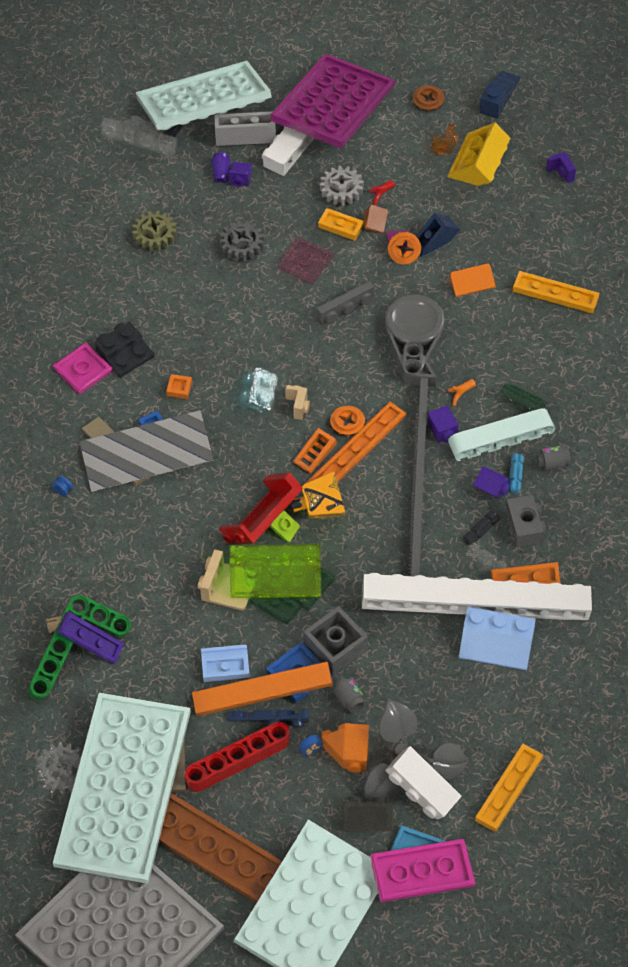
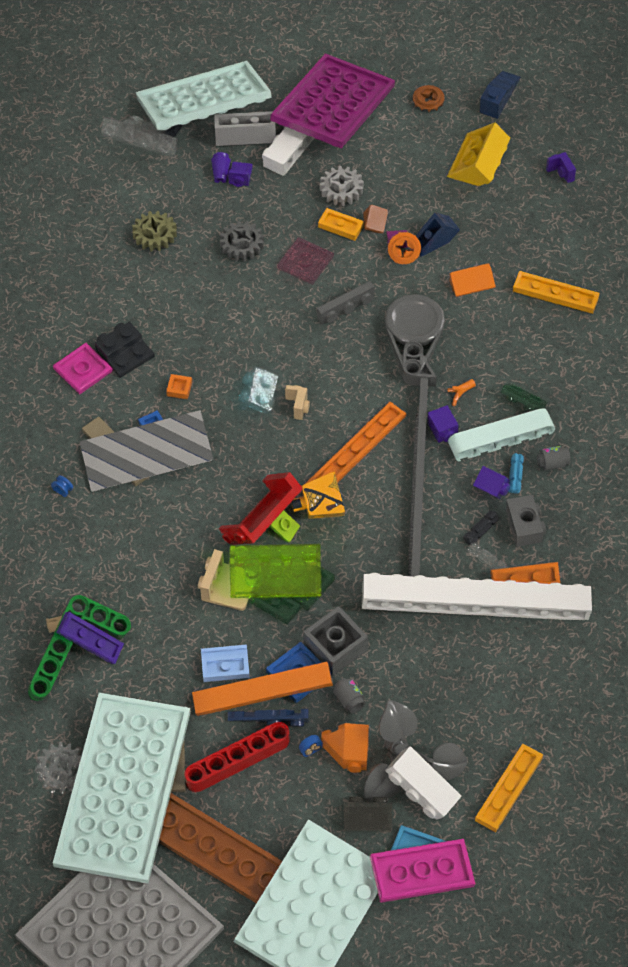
orange slope [293,428,337,474] -> none
orange gear [330,406,365,437] -> none
red bar [368,180,395,205] -> none
clear orange bracket [431,123,459,155] -> none
light blue slope [459,607,536,670] -> none

